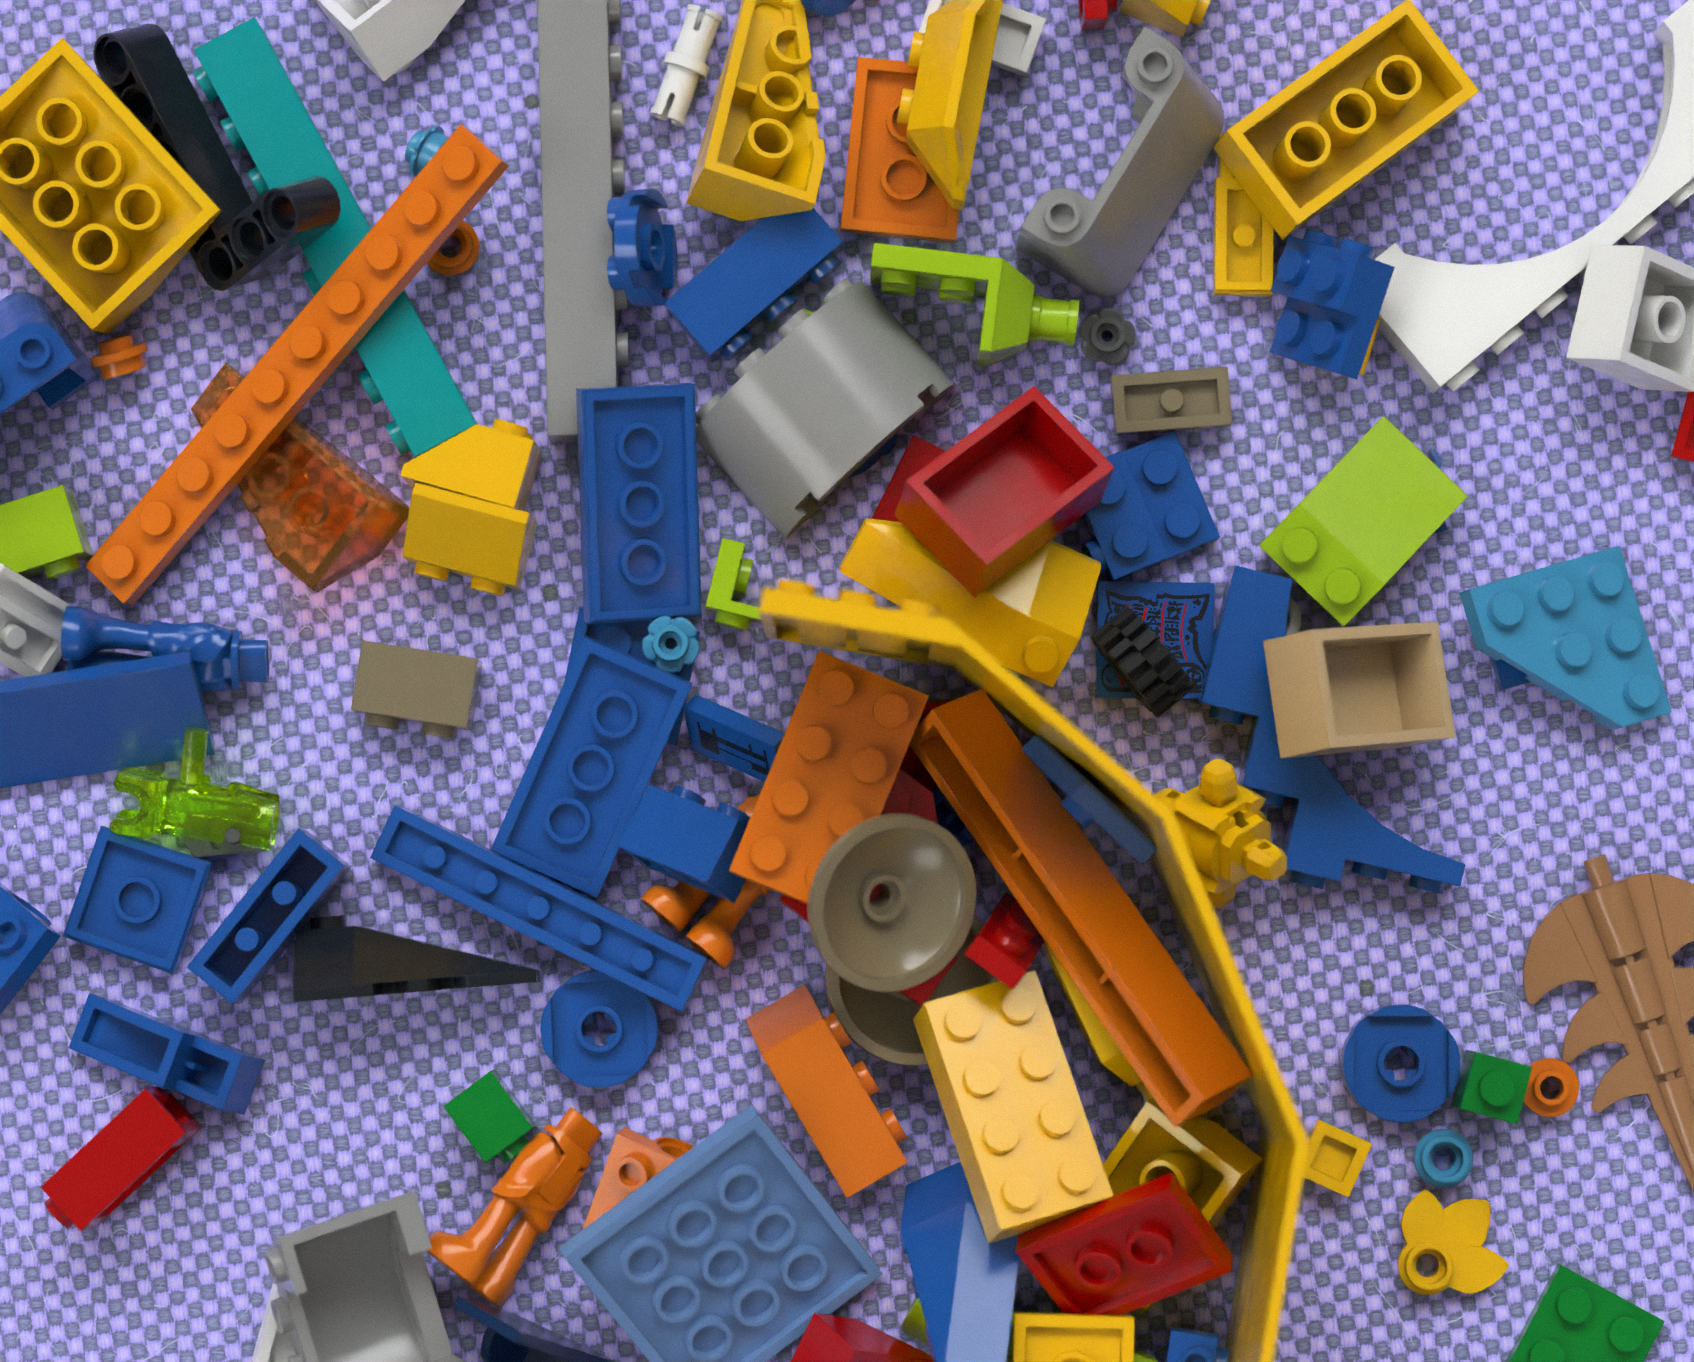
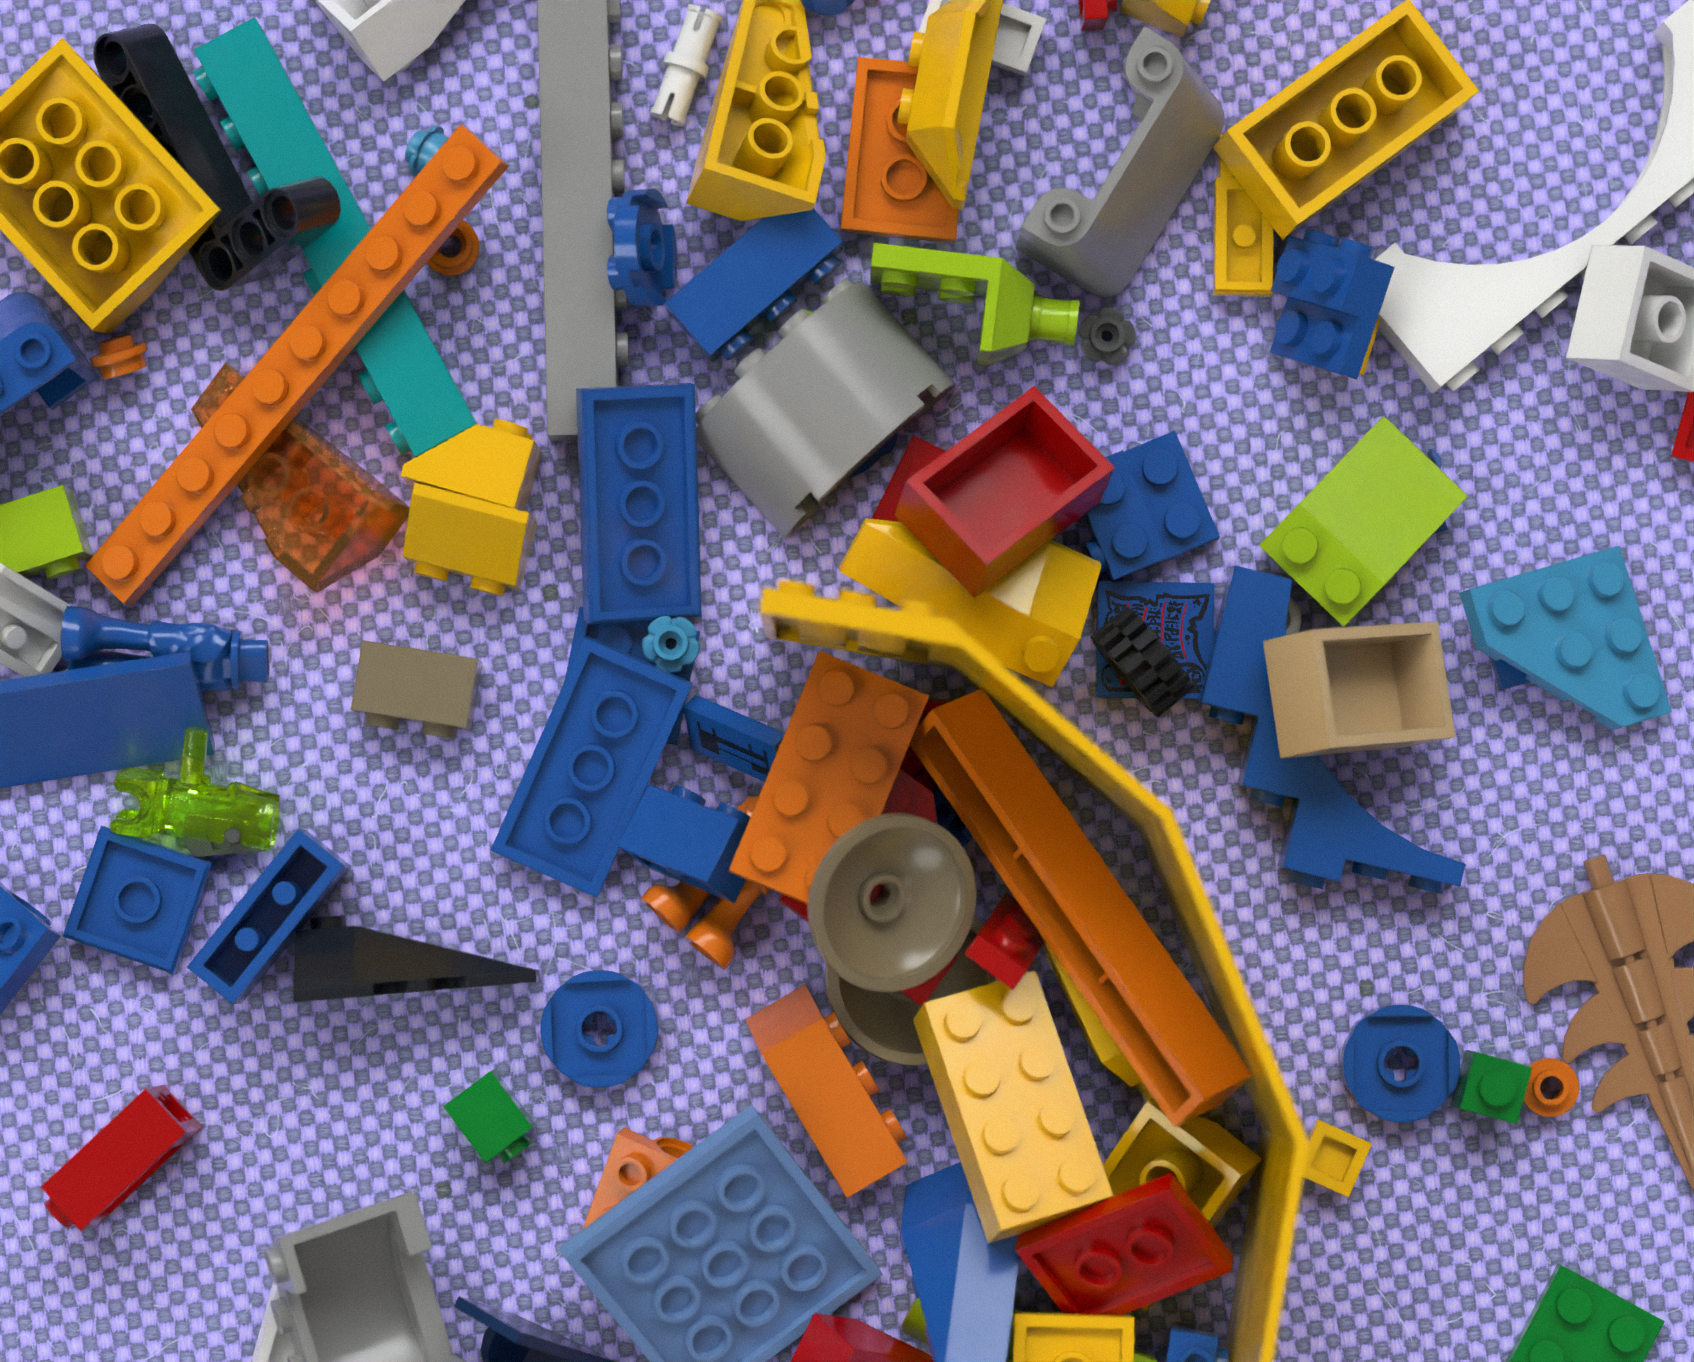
blue slope [68,993,265,1115] -> none
blue plate [370,805,711,1012] -> none
orange piece [425,1107,603,1309] -> none
lime bracket [705,538,762,631] -> none
blue plate [1021,735,1157,865] -> none
dark tan plate [1110,367,1232,436] -> none
yellow piece [1154,759,1287,908] -> none
yellow plate [1397,1189,1509,1295] -> none
dark azure plate [1413,1129,1473,1188] -> none

